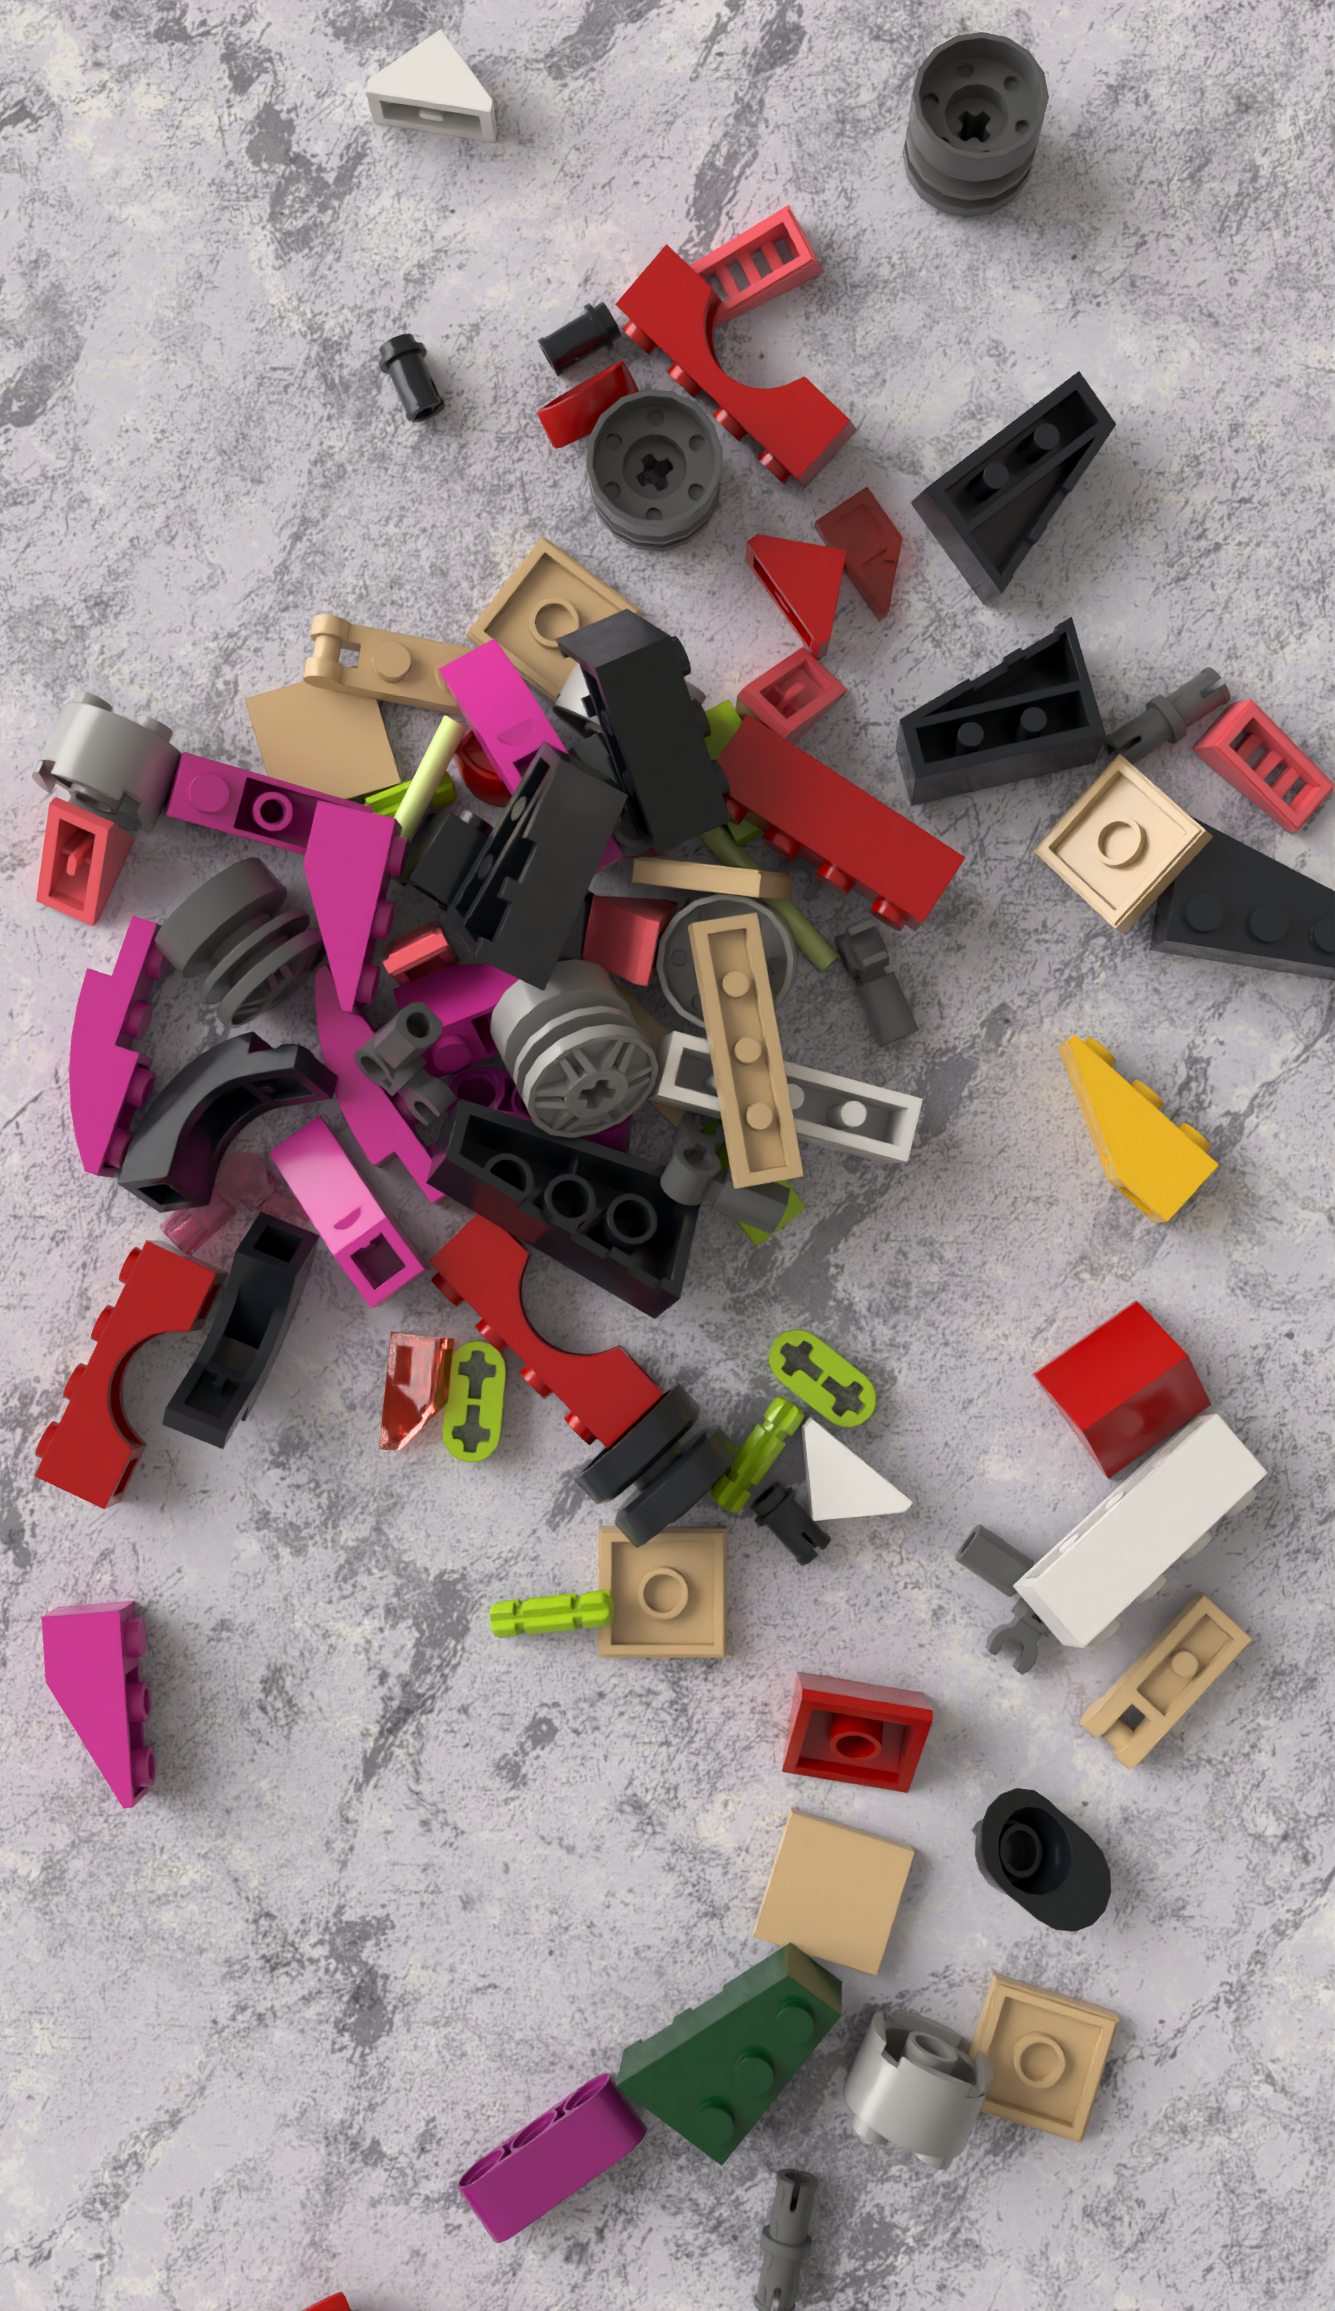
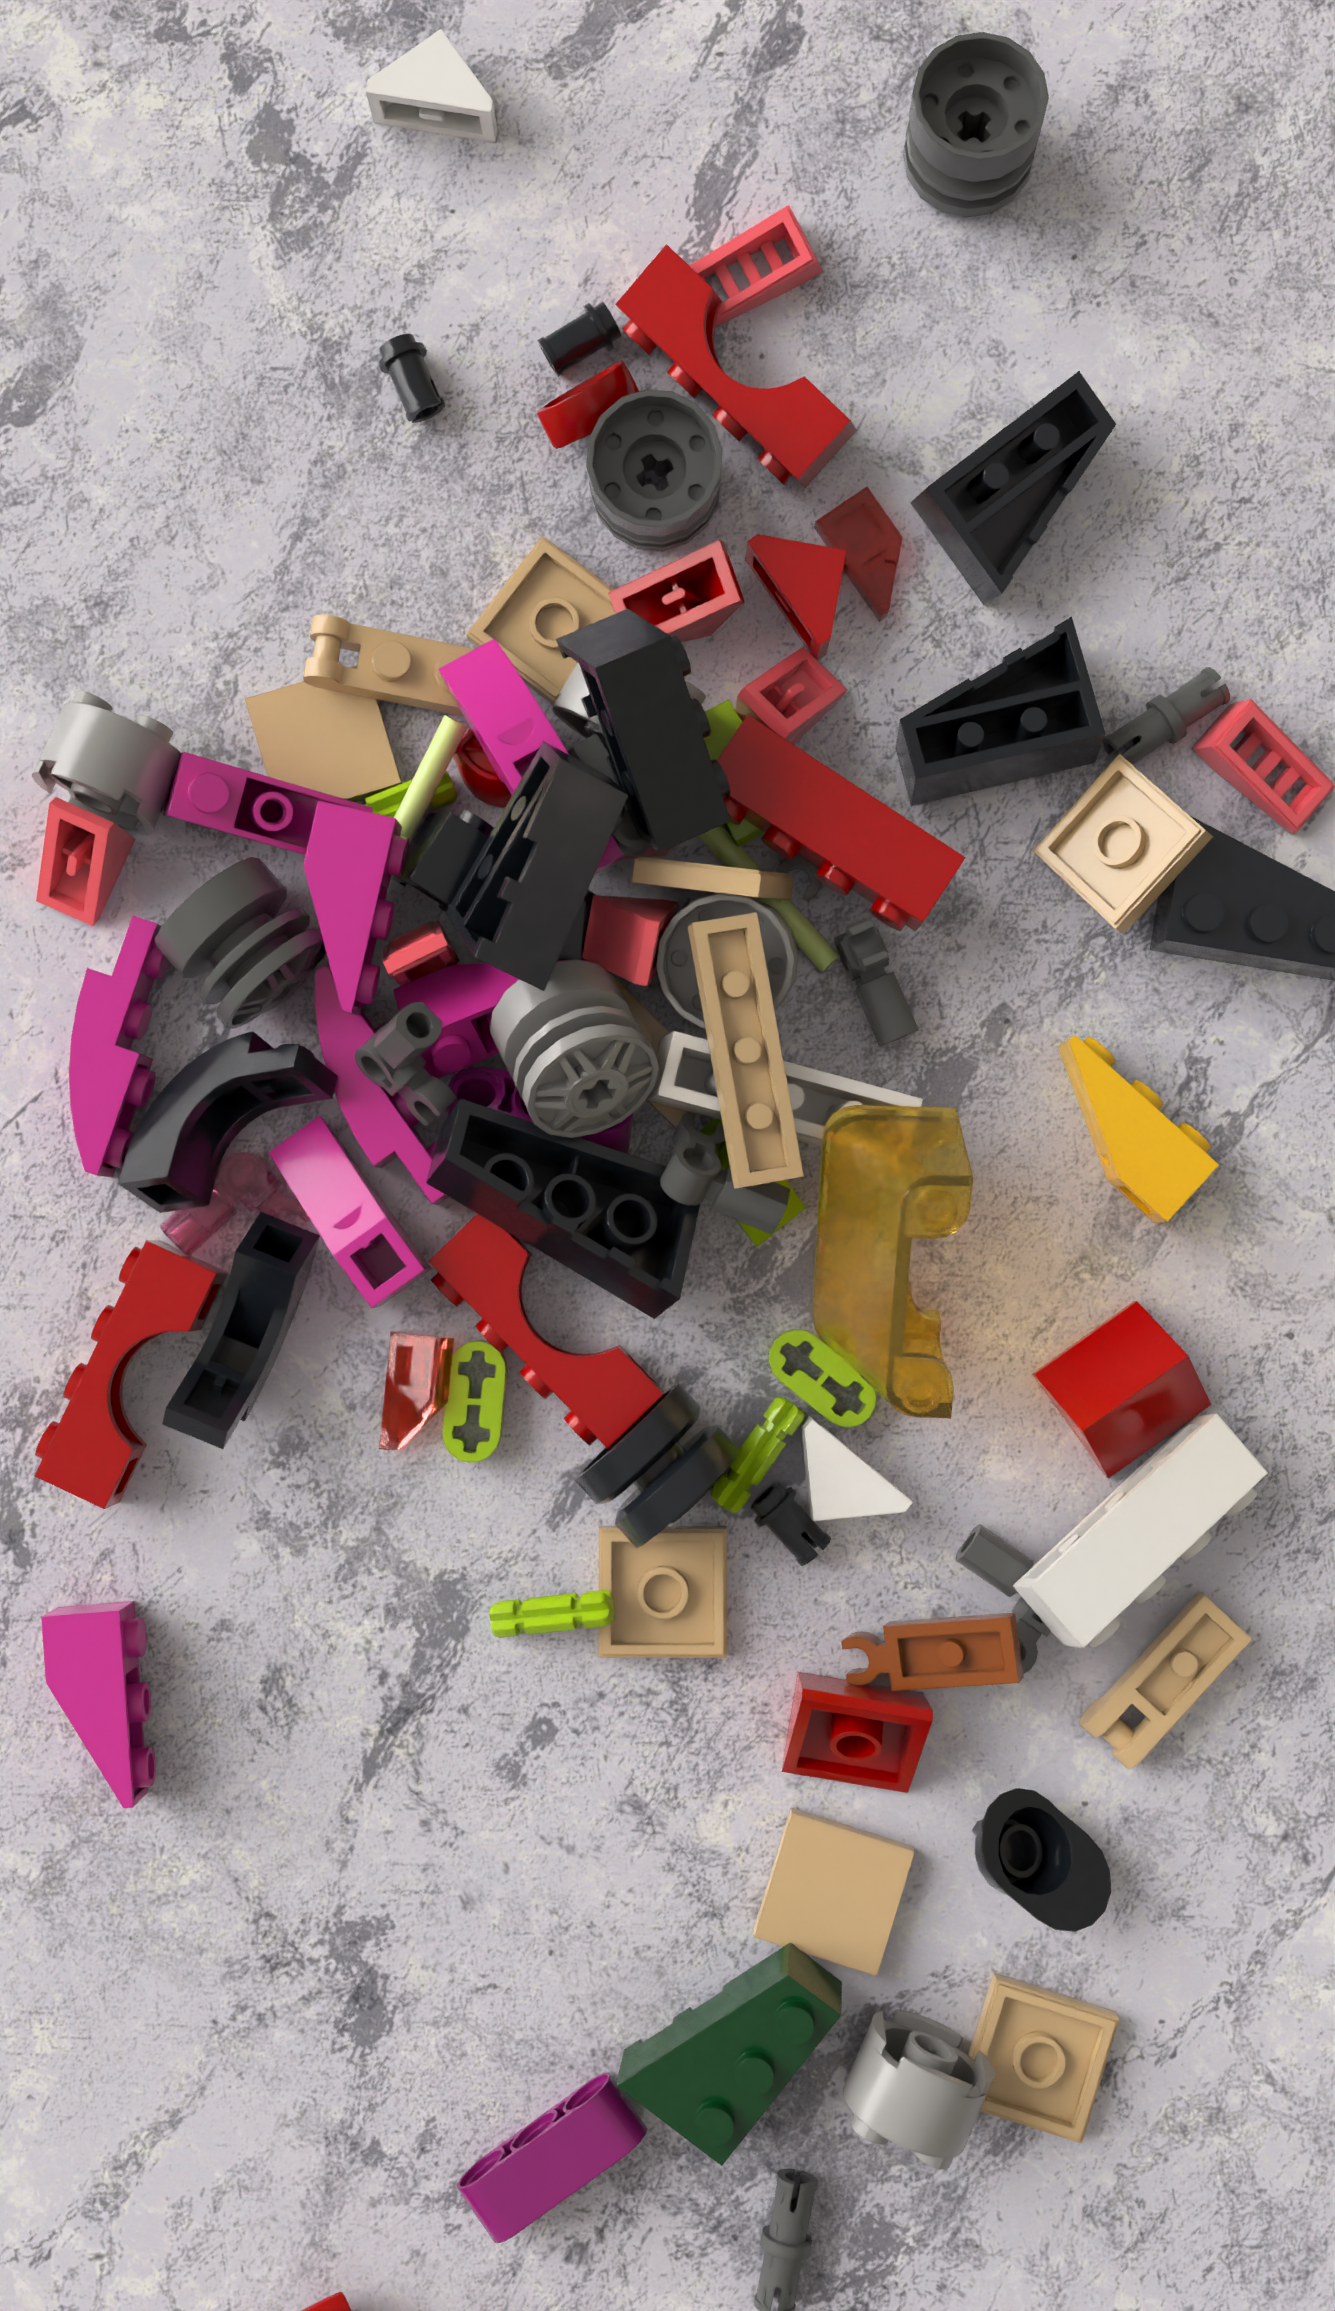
none -> red slope [608,540,745,642]
none -> clear yellow windscreen [812,1105,973,1419]
none -> dark orange plate [841,1612,1024,1691]

